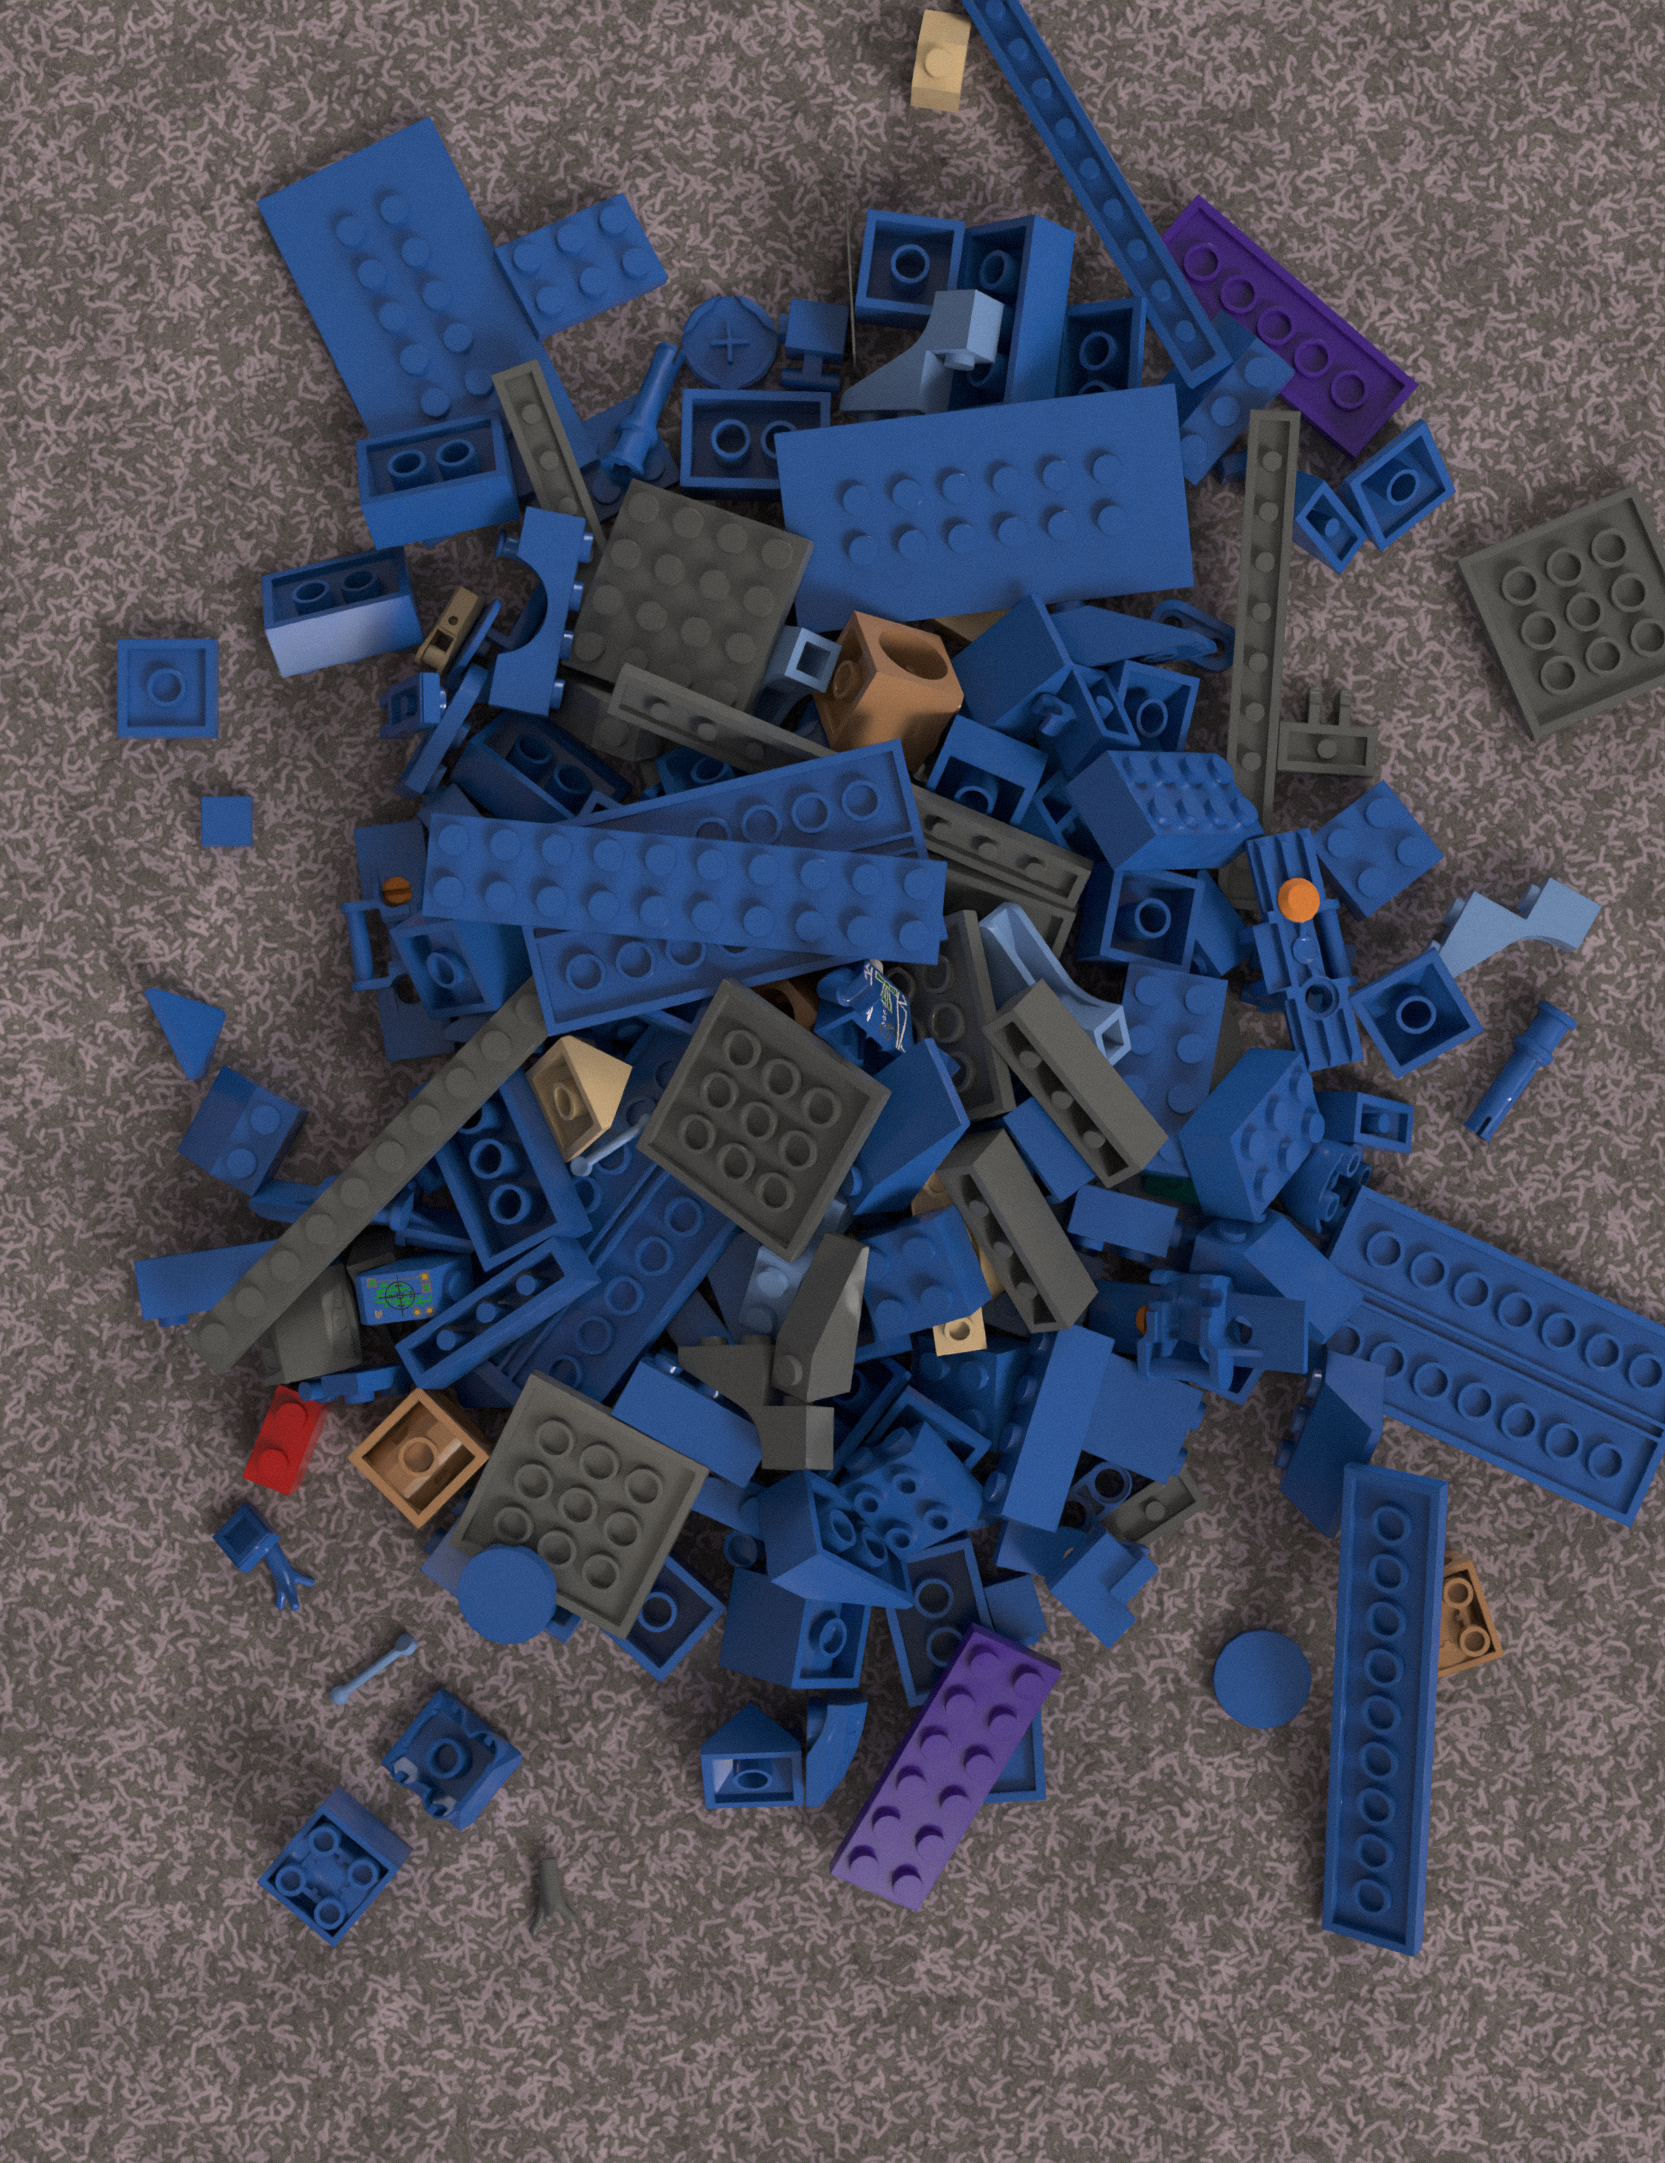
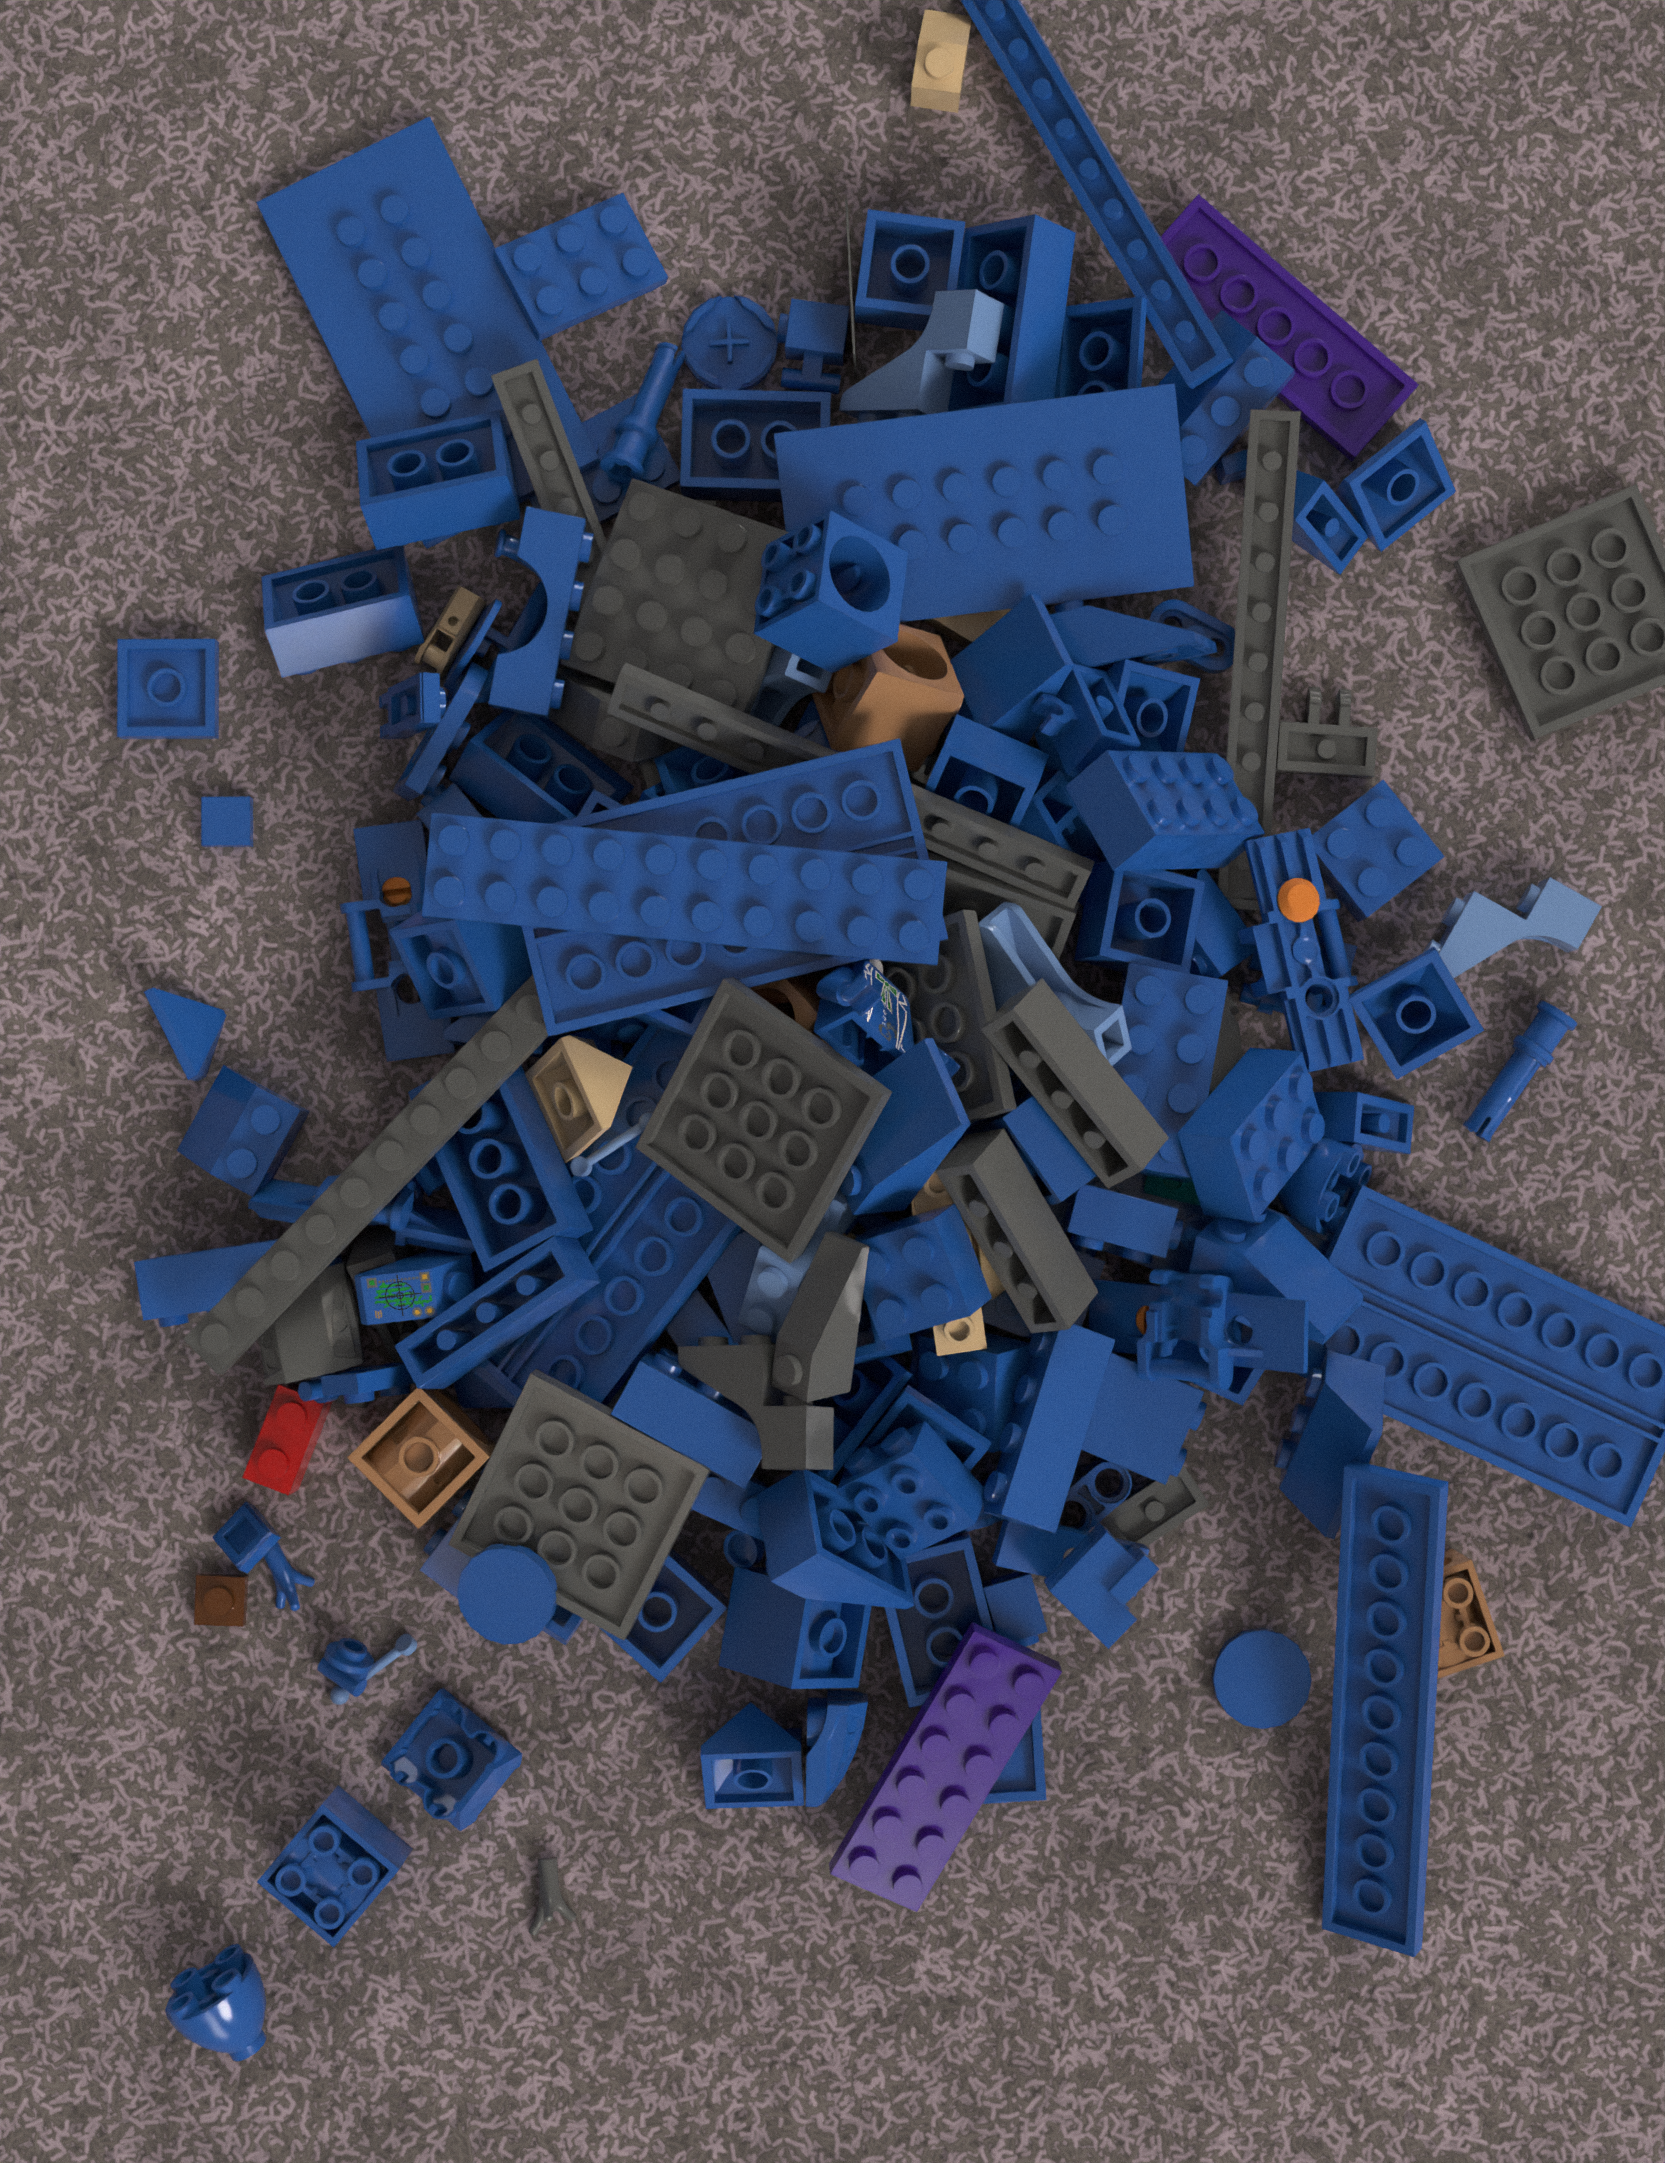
none -> blue piece [165,1944,267,2061]
none -> reddish brown plate [194,1573,248,1627]
none -> blue plate [317,1638,374,1697]
none -> blue brick [753,510,908,673]

